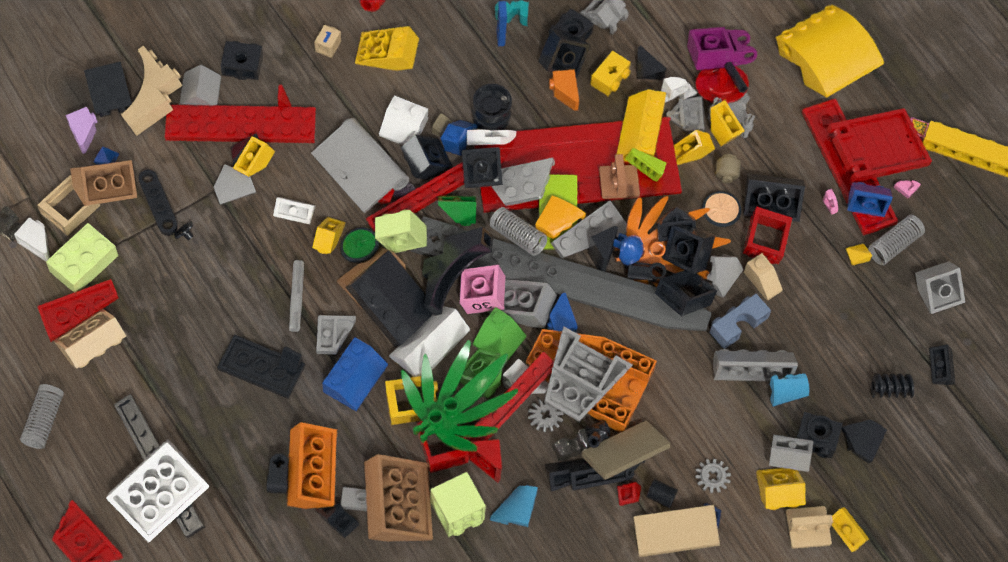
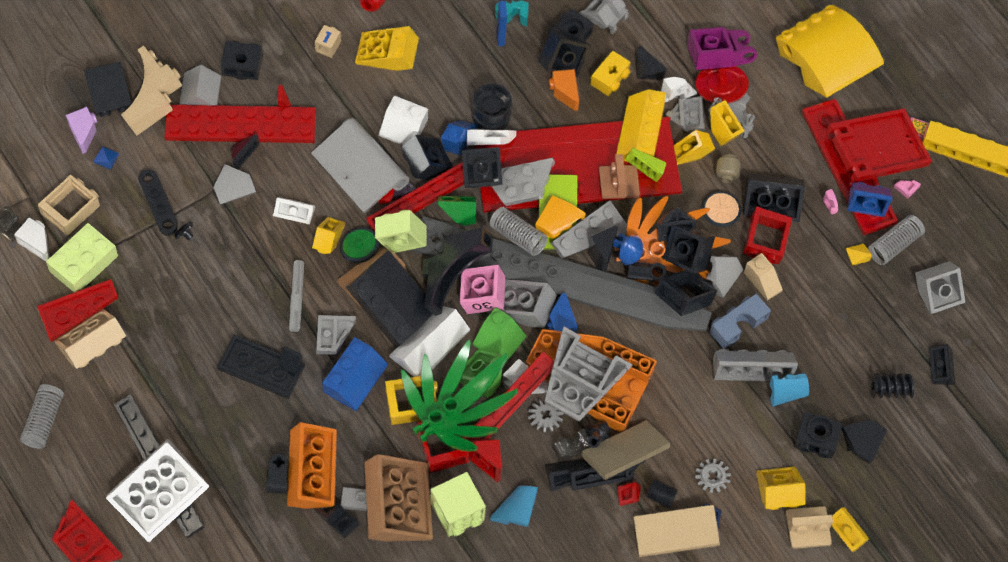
medium nougat slope [70,160,137,206] -> none
yellow slope [233,136,275,177] -> none
dark tan slope [432,113,452,137] -> none
black piece [724,62,748,93] -> none
light grey brick [769,435,813,472] -> none

